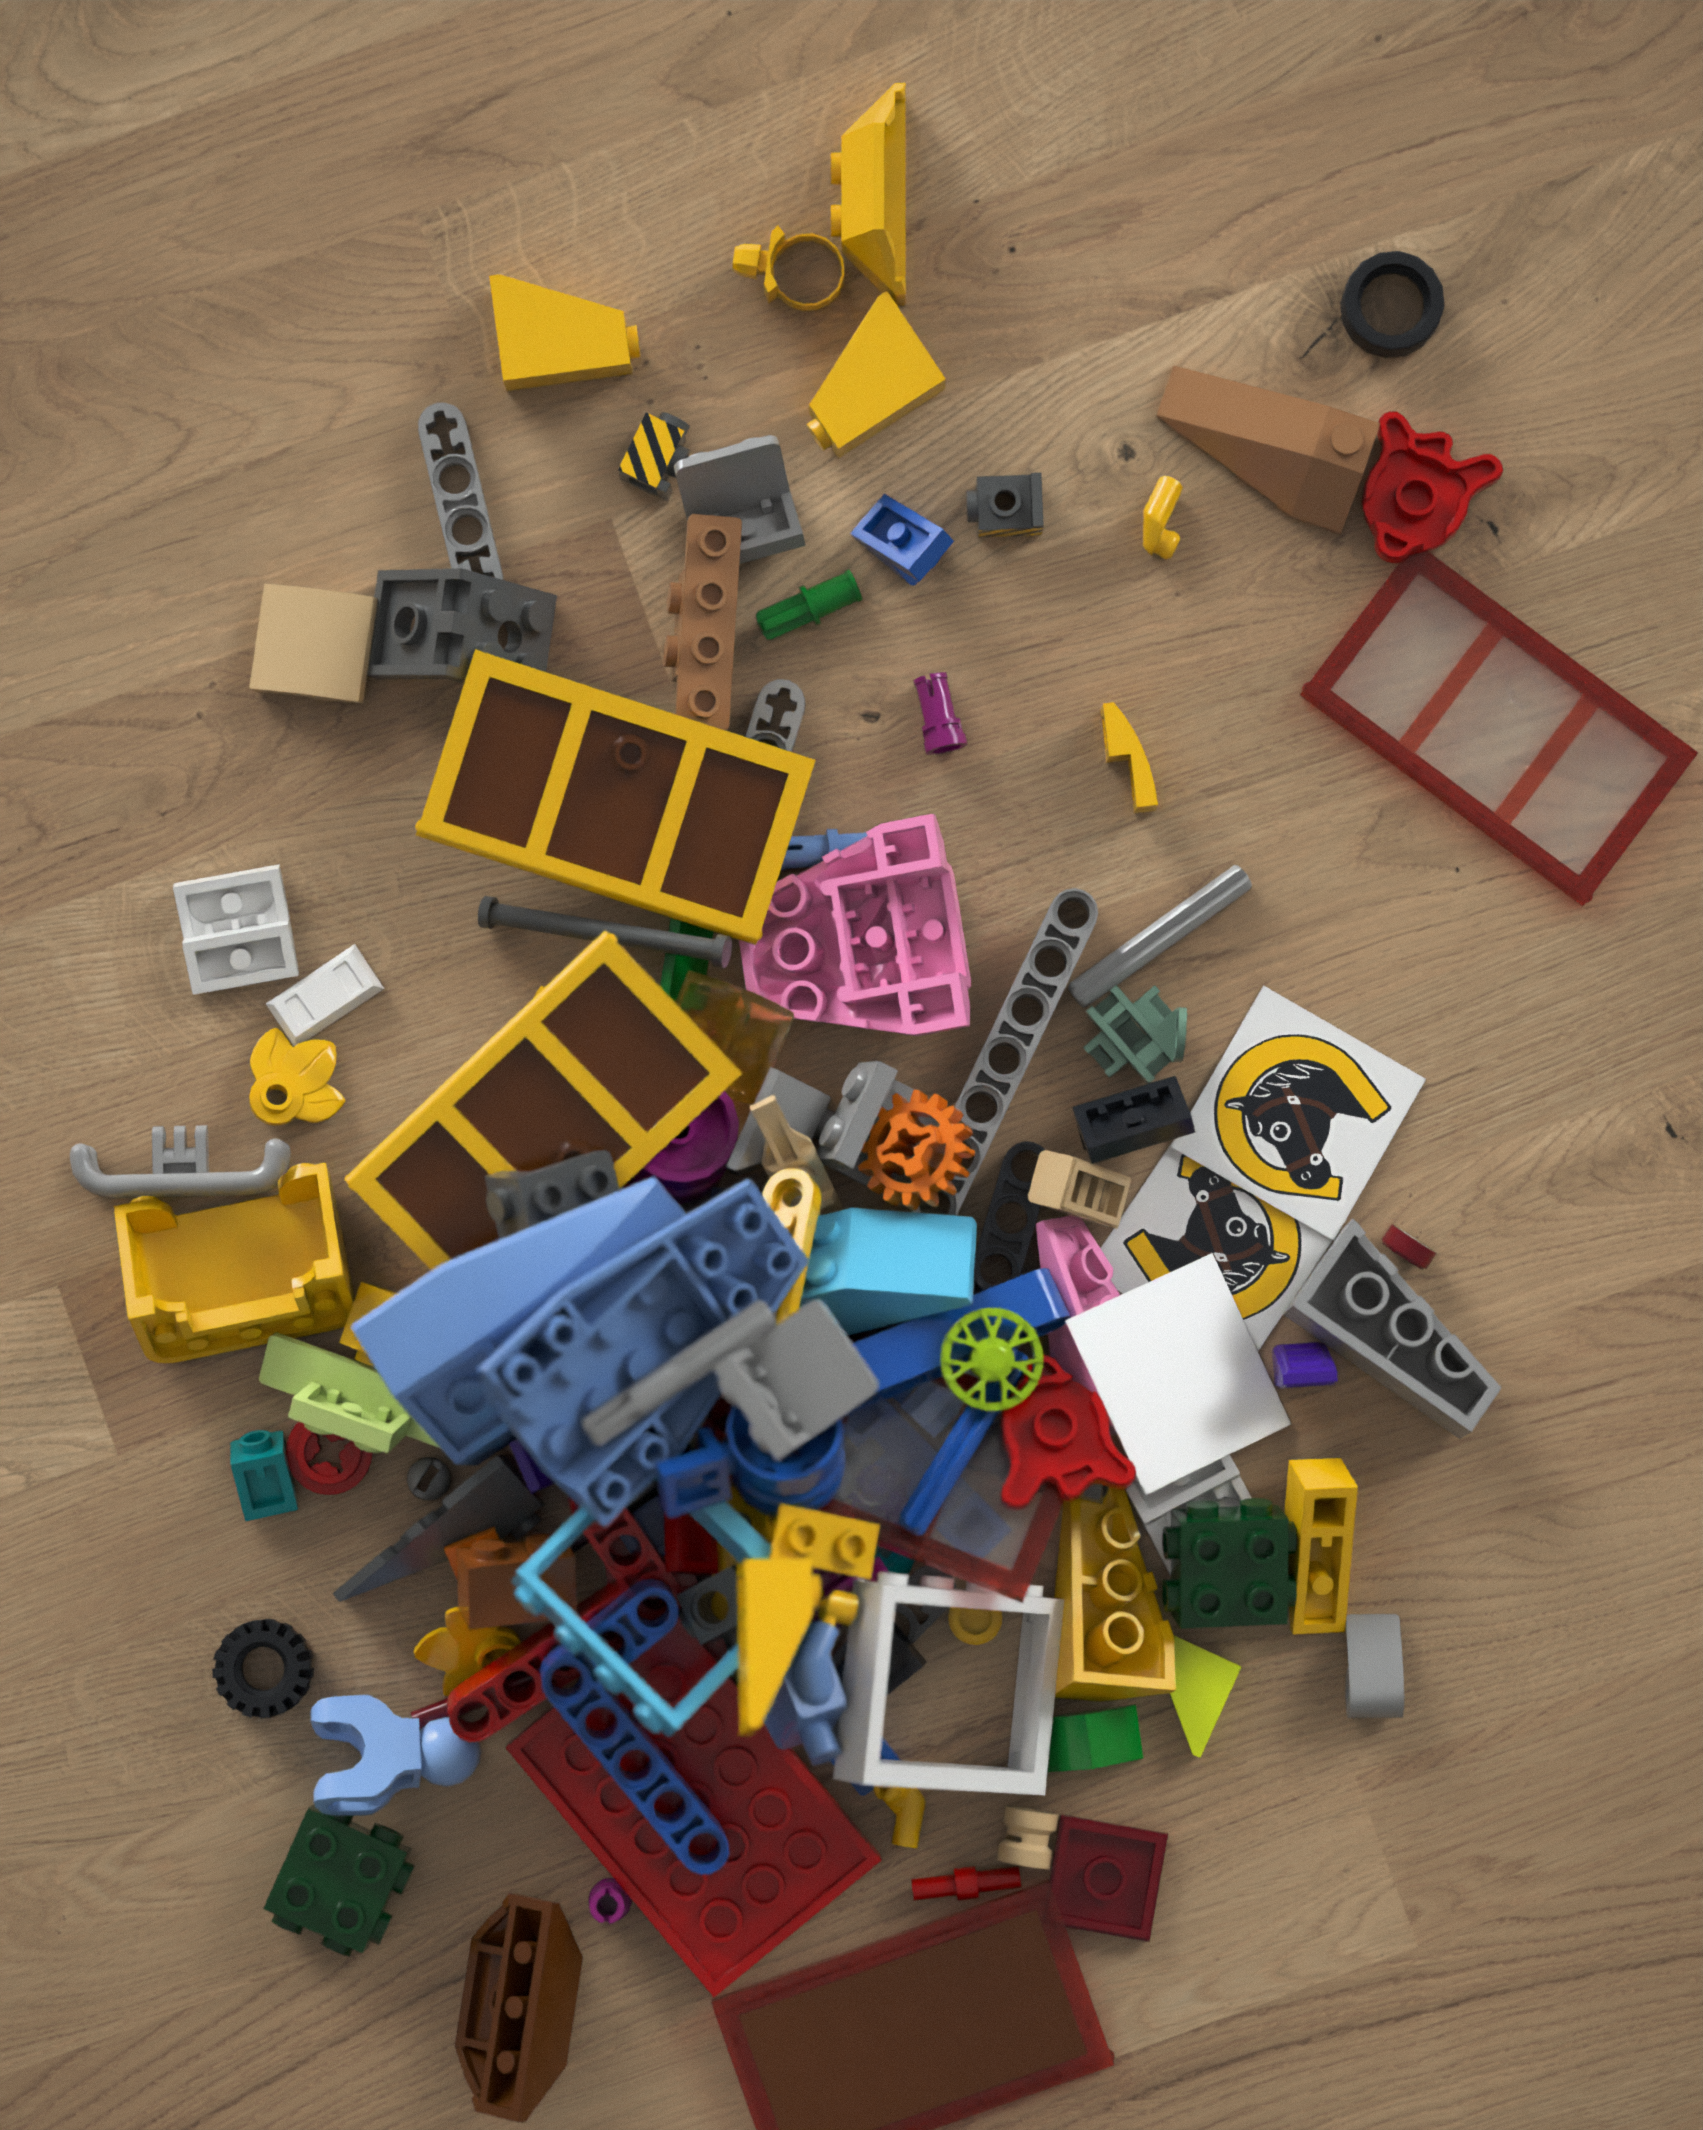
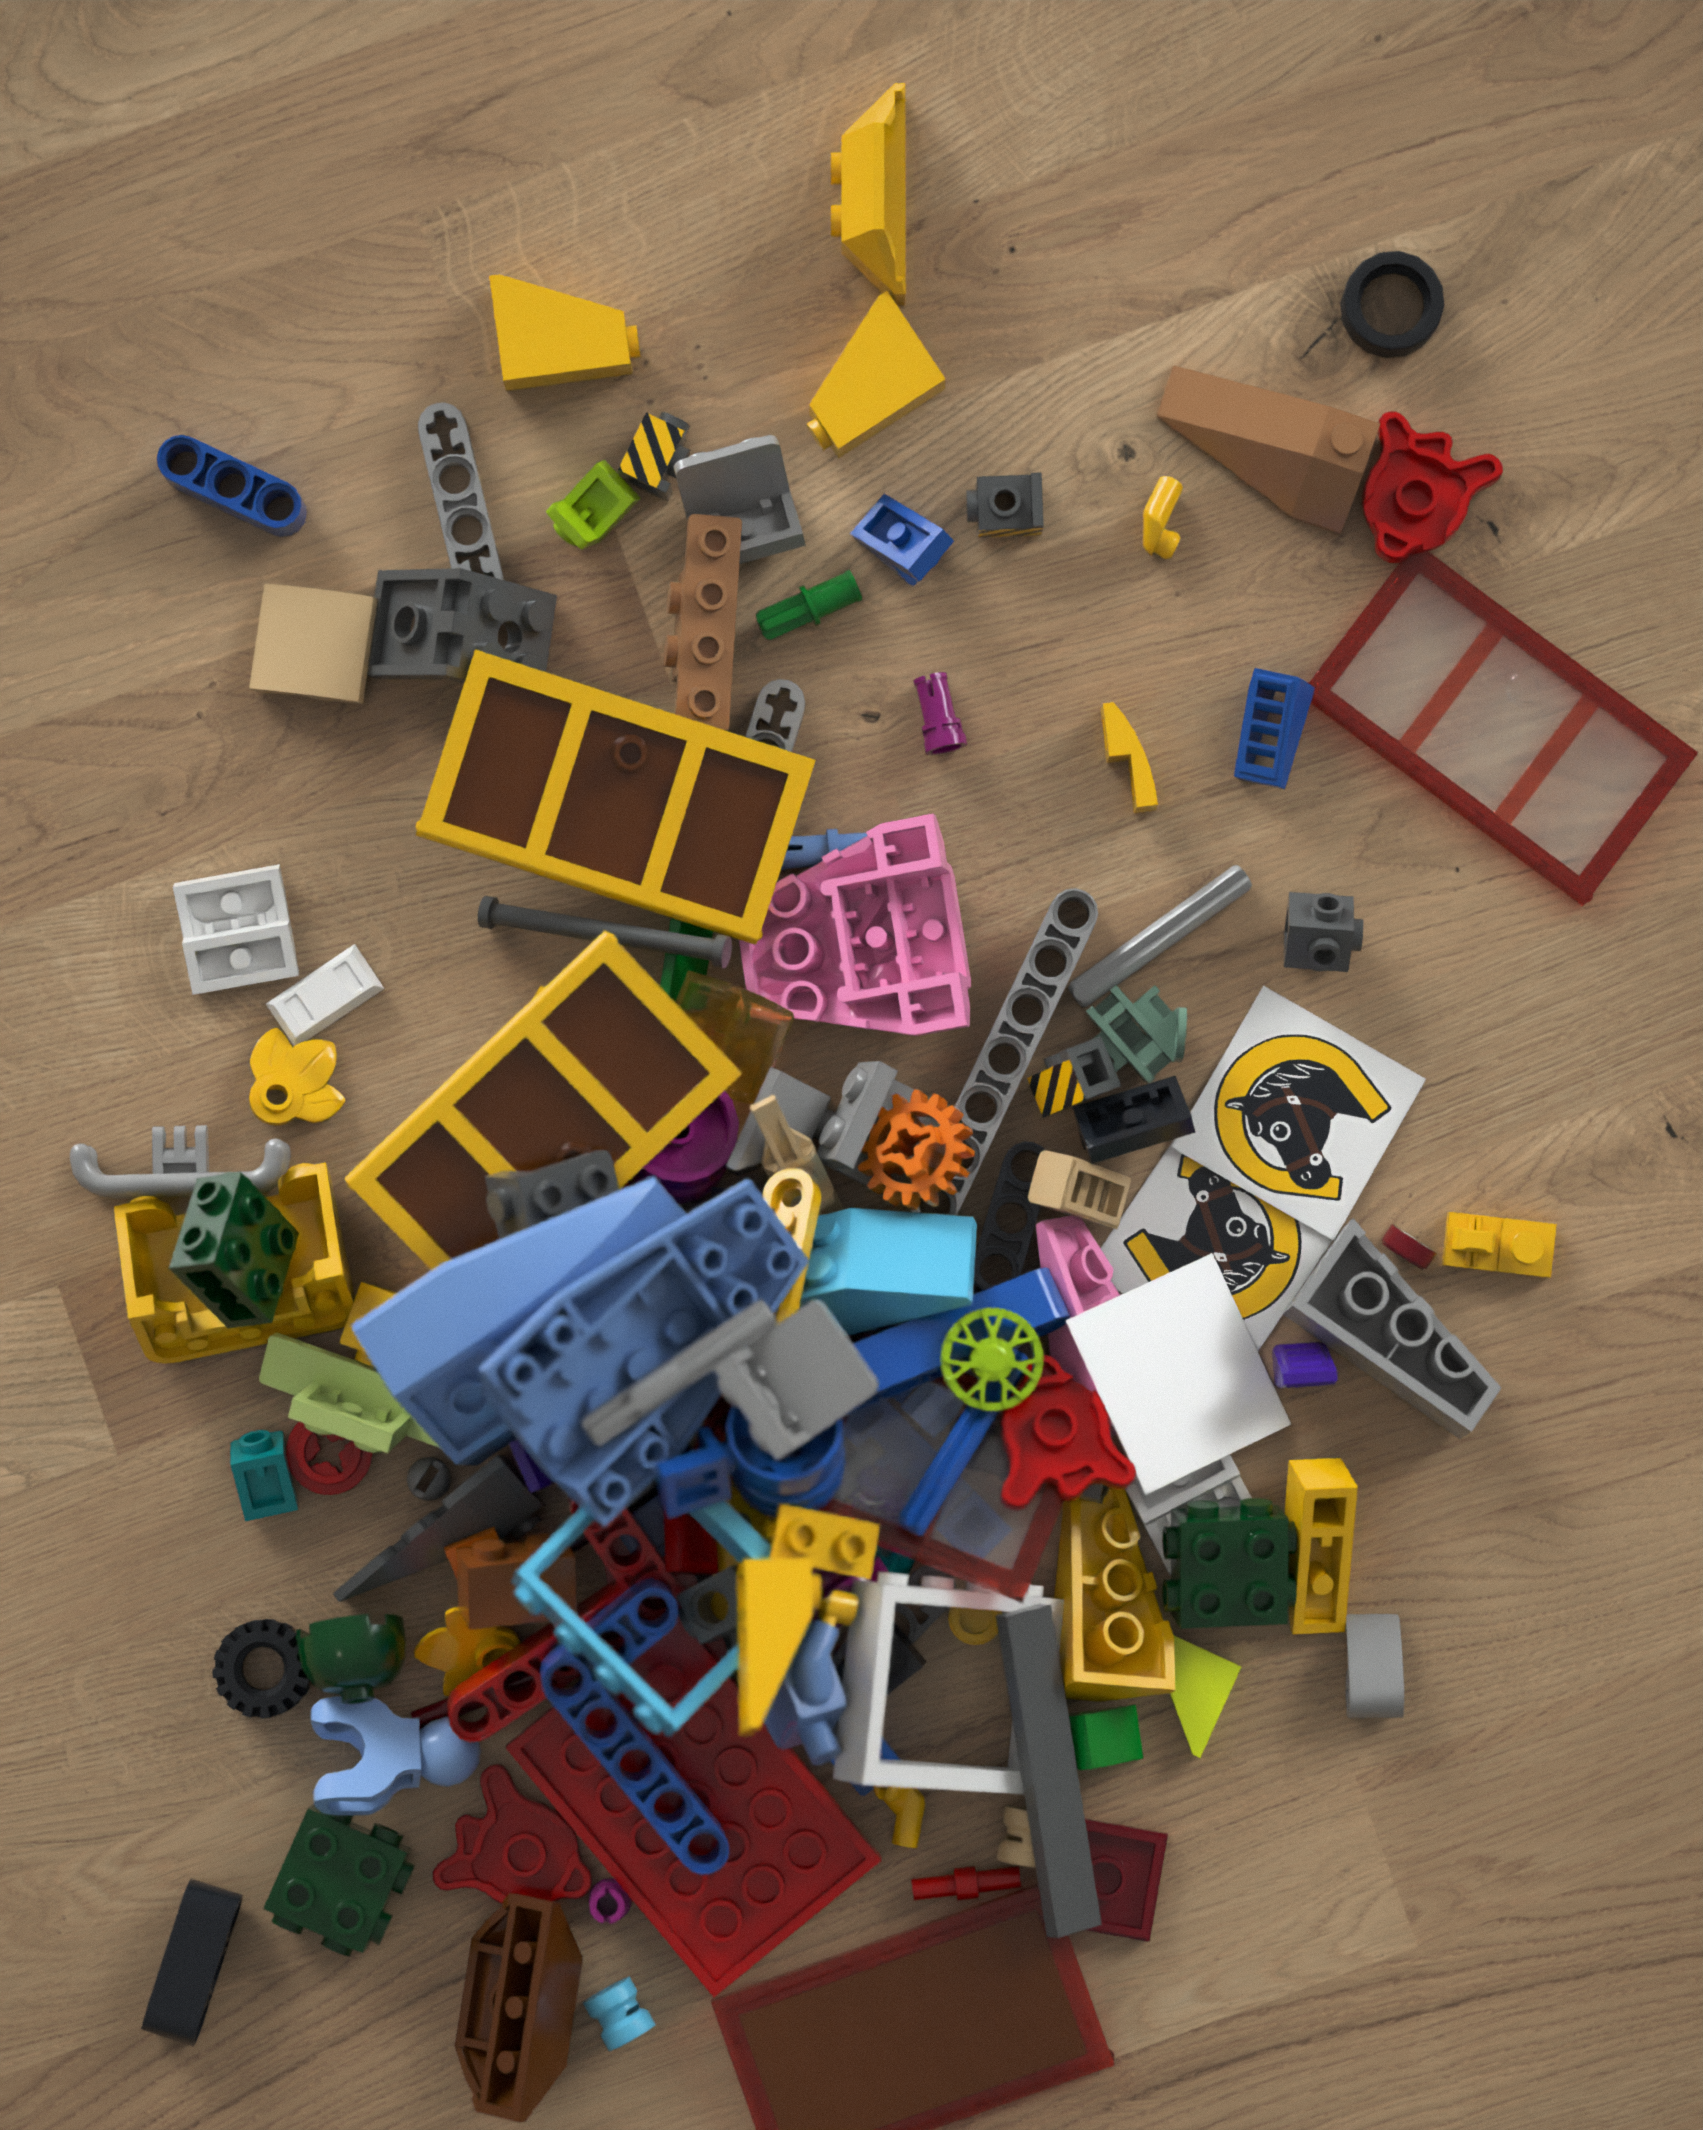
yellow piece [732,225,845,311] -> none
none -> black beam [142,1878,243,2046]
none -> blue beam [157,435,307,537]
none -> dark green brick [169,1172,299,1328]
none -> dark green cylinder [296,1614,406,1704]
none -> red tile [432,1764,592,1904]
none -> lime bracket [546,460,641,549]
none -> medium azure wheel [582,1976,656,2051]
none -> dark grey tile [996,1603,1101,1938]
none -> brick [1027,1036,1121,1118]
none -> blue slope [1234,668,1315,790]
none -> dark grey brick [1283,892,1364,972]
none -> yellow hinge [1442,1212,1557,1278]

